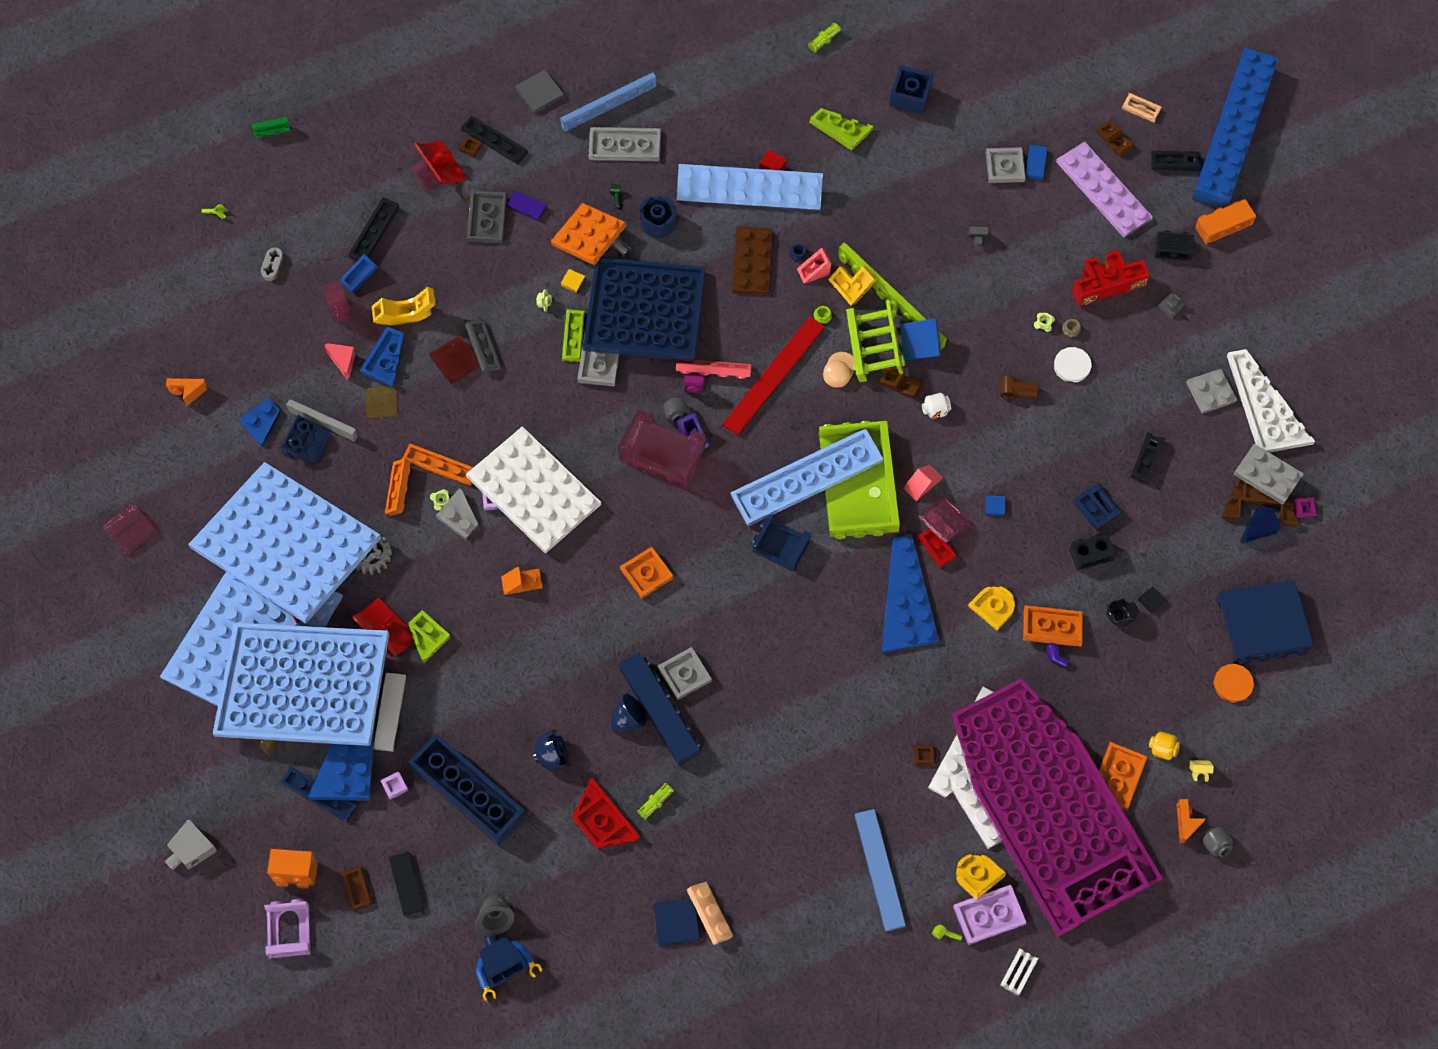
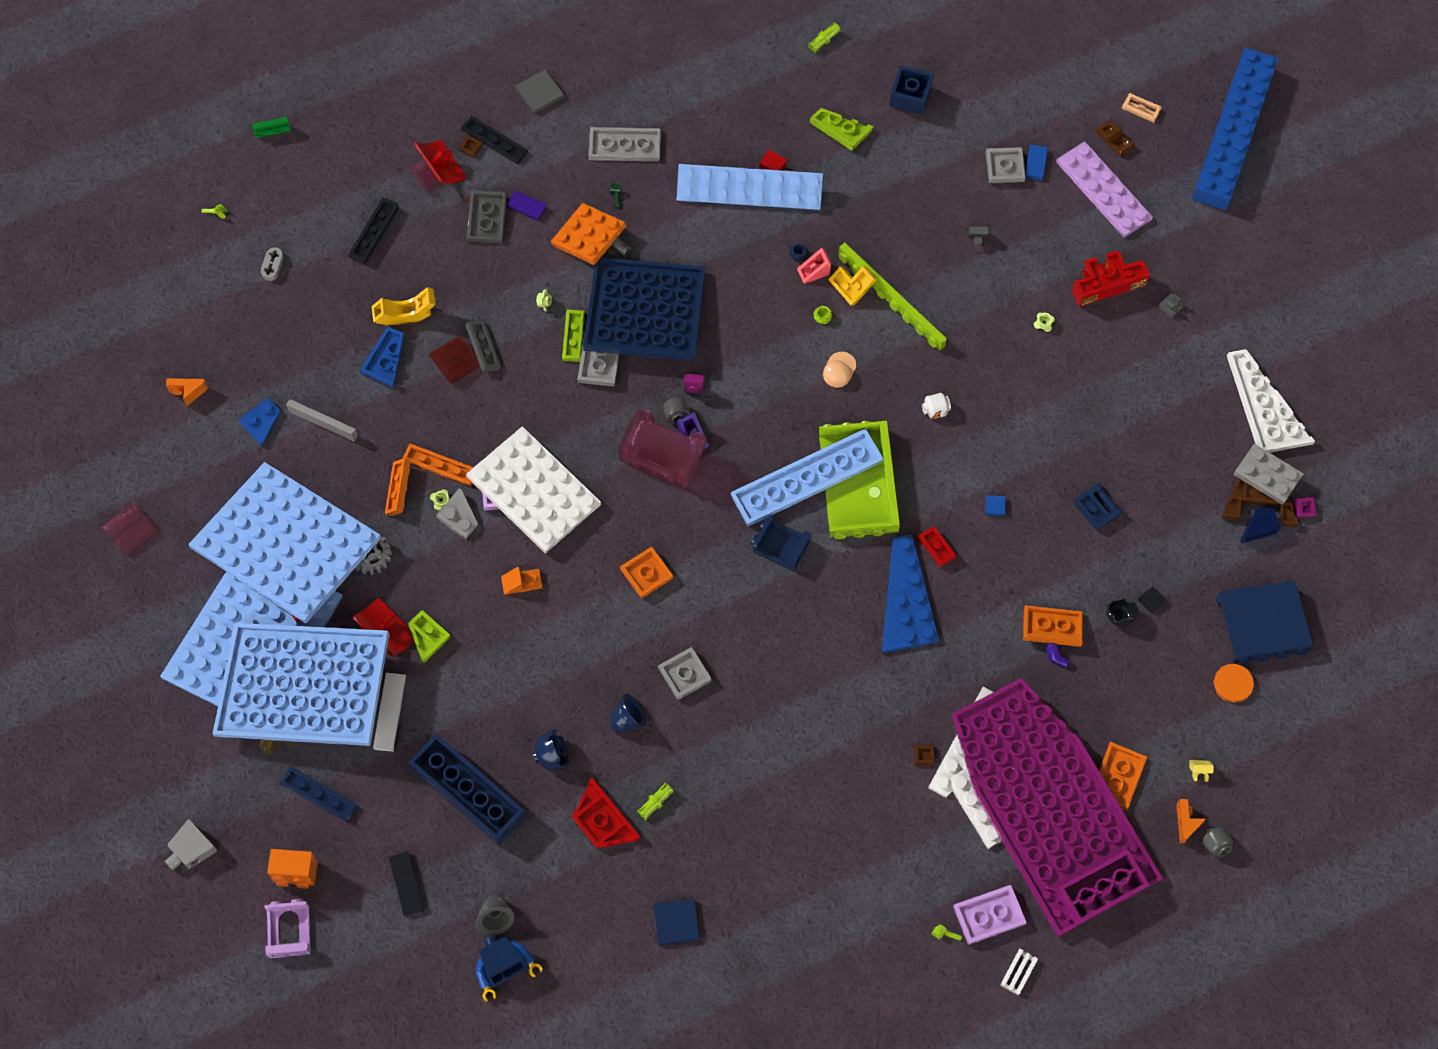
dark blue plate [280,414,331,466] -> none
blue wing [308,715,376,801] -> none
clear pink brick [323,281,351,322] -> none
coral slope [325,343,356,379] -> none
blue tile [340,254,378,294] -> none
reddish brown tile [342,866,373,912] -> none
clear yellow piece [365,386,397,419] -> none
lavender plate [380,771,408,800] -> none
medium blue tile [560,72,656,132] -> none
yellow tile [561,269,585,293] -> none
dark blue brick [619,652,701,766] -> none
dark blue brick [640,195,676,238] -> none
coral plate [676,360,752,379] -> none
light nougat plate [687,882,733,945] -> none
red tile [723,317,825,436] -> none
reddish brown plate [732,226,772,295] -> none
lime fence [846,300,905,382] -> none
medium blue tile [855,809,906,932] -> none
reddish brown slope [880,368,923,400] -> none
blue tile [900,319,941,361] -> none
coral slope [903,465,943,502] -> none
clear pink slope [918,497,972,543] -> none
yellow tile [956,854,1006,900] -> none
yellow tile [968,586,1015,631] -> none
reddish brown piece [1000,376,1039,400] -> none
white tile [1054,347,1091,382] -> none
dark tan plate [1062,319,1081,337] -> none
black brick [1069,534,1116,570] -> none
black plate [1131,432,1165,484] -> none
yellow head [1149,732,1180,760] -> none
black plate [1150,151,1202,172] -> none
black brick [1155,230,1195,261] -> none
light grey plate [1186,369,1237,414] -> none
orange brick [1195,199,1256,244] -> none

